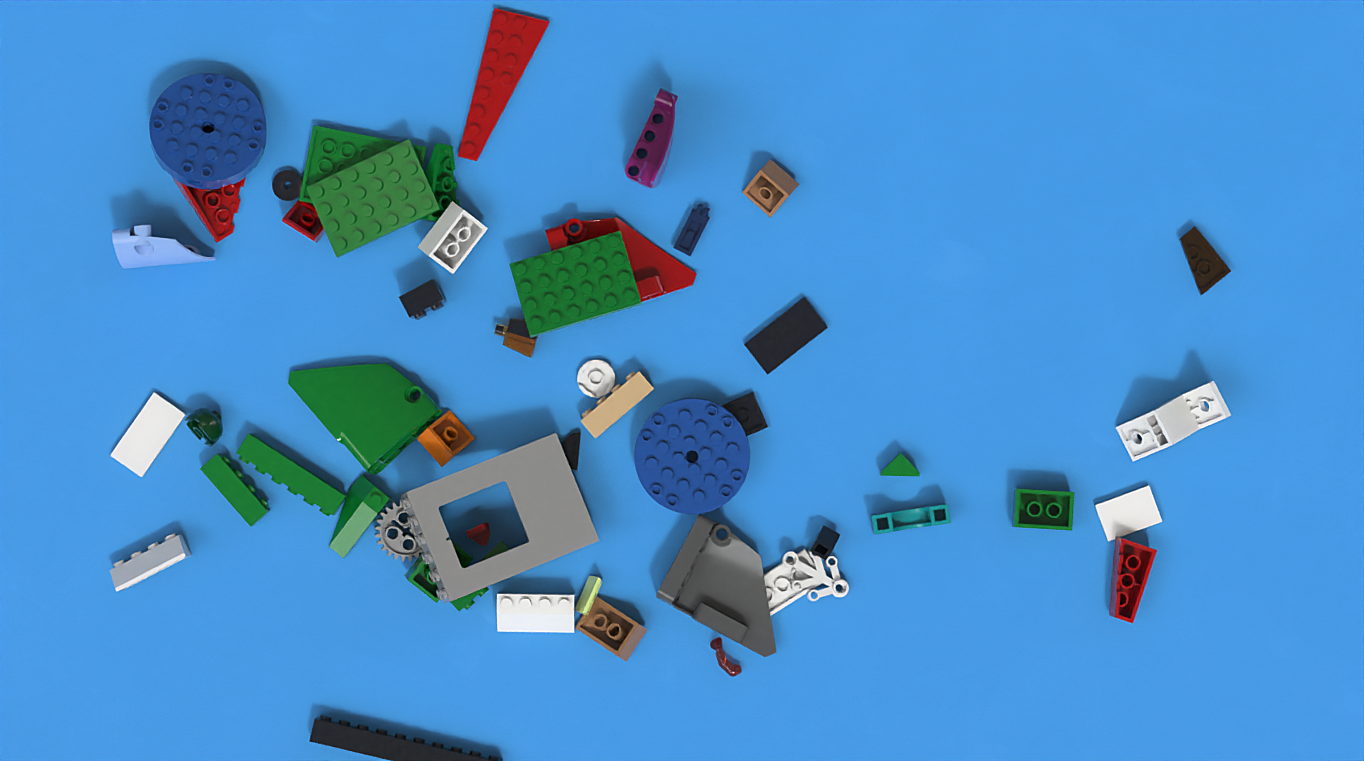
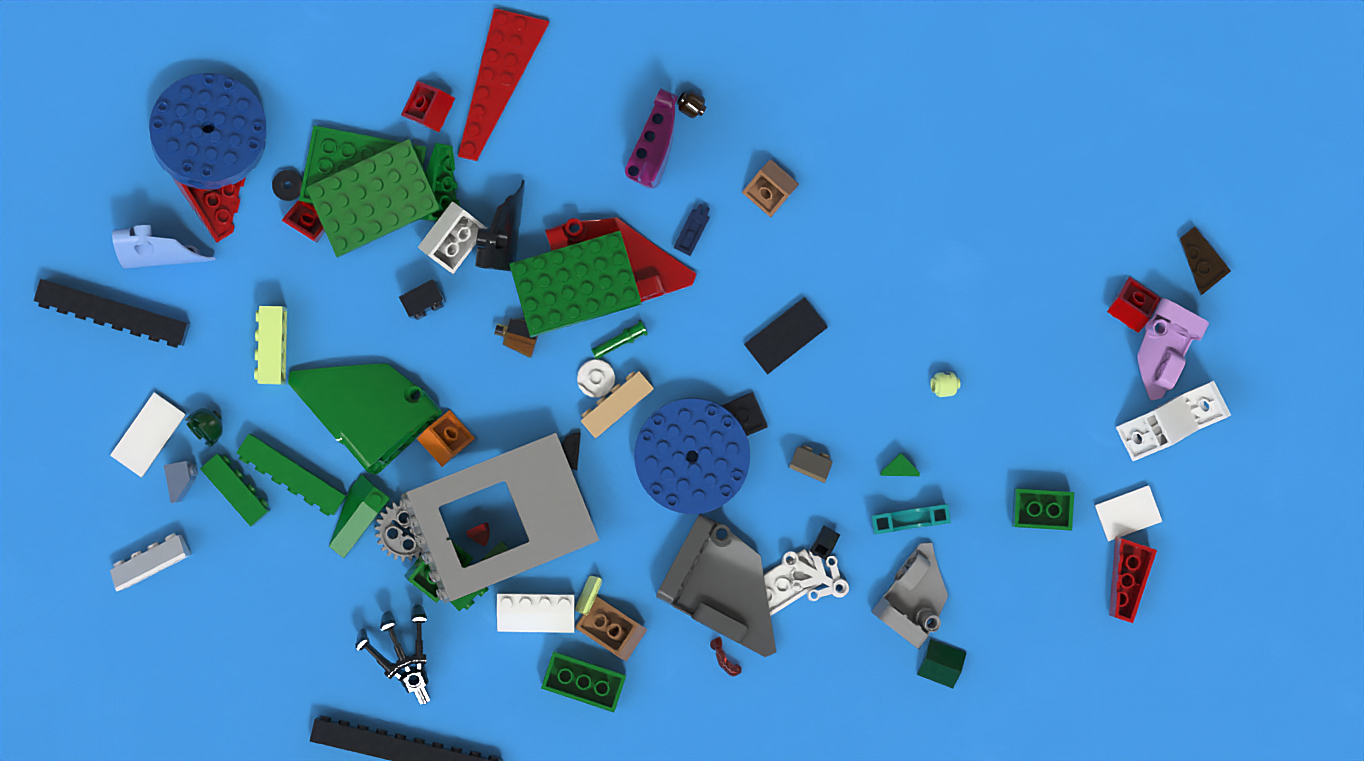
none -> black brick [33,279,190,348]
none -> sand blue slope [164,461,198,503]
none -> yellowish green brick [254,306,287,385]
none -> black piece [355,605,430,705]
none -> red slope [401,81,455,132]
none -> black panel [475,180,525,272]
none -> green brick [541,650,627,713]
none -> green pin [591,320,648,359]
none -> dark brown head [677,90,706,118]
none -> dark tan slope [788,444,833,483]
none -> light grey panel [871,542,948,649]
none -> dark green slope [917,639,966,689]
none -> yellowish green head [930,371,960,397]
none -> red slope [1107,276,1161,333]
none -> lavender panel [1137,298,1209,401]

